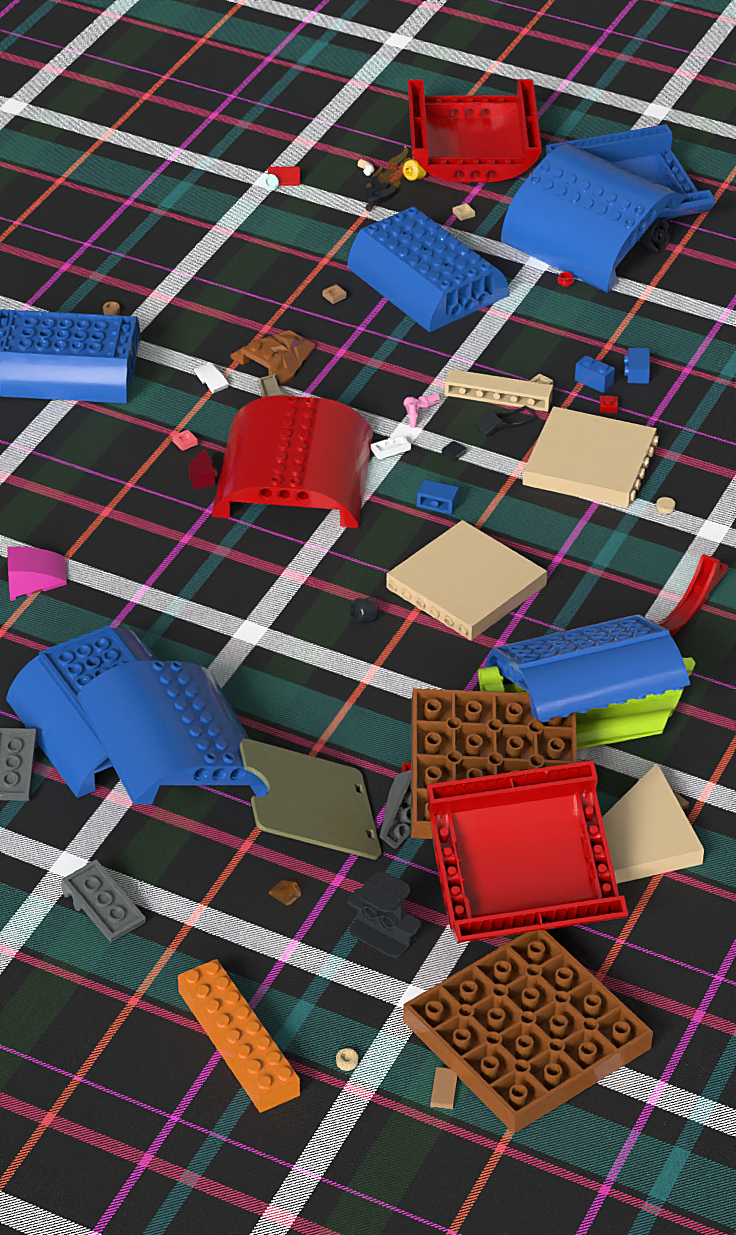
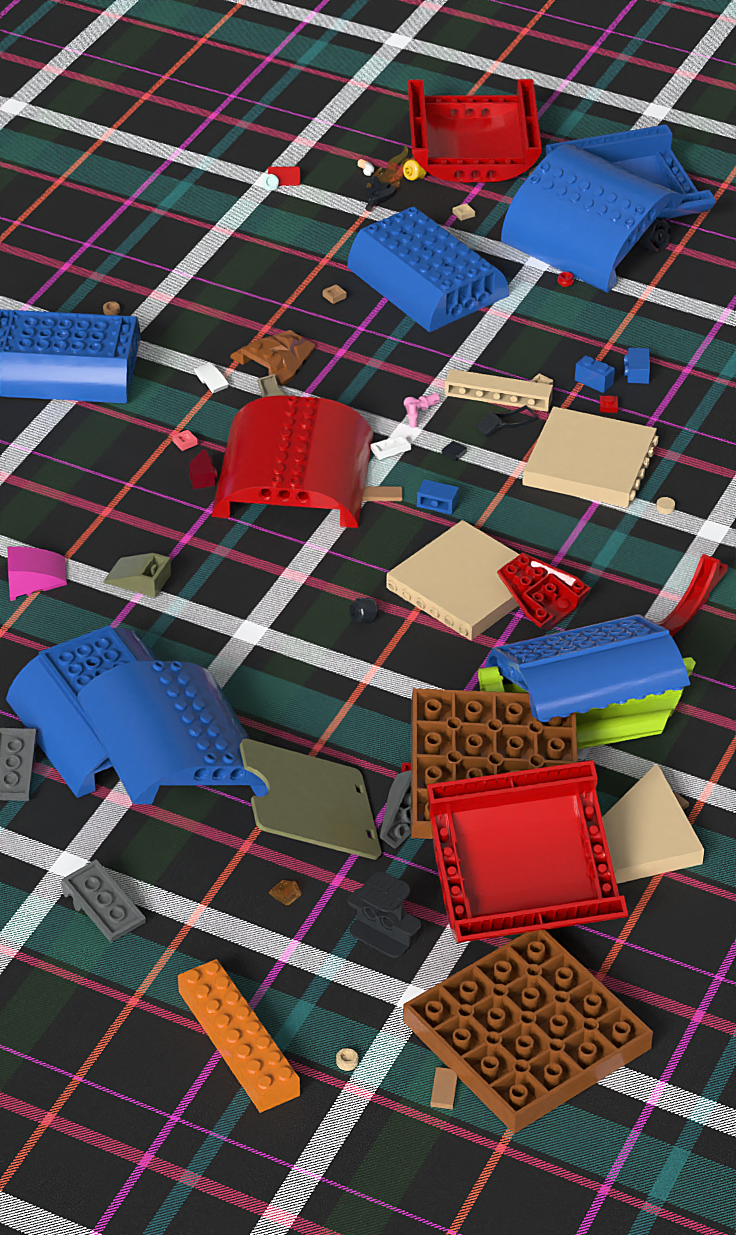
none -> olive slope [104,553,171,598]
none -> medium nougat tile [362,486,402,501]
none -> red wedge [497,552,591,631]

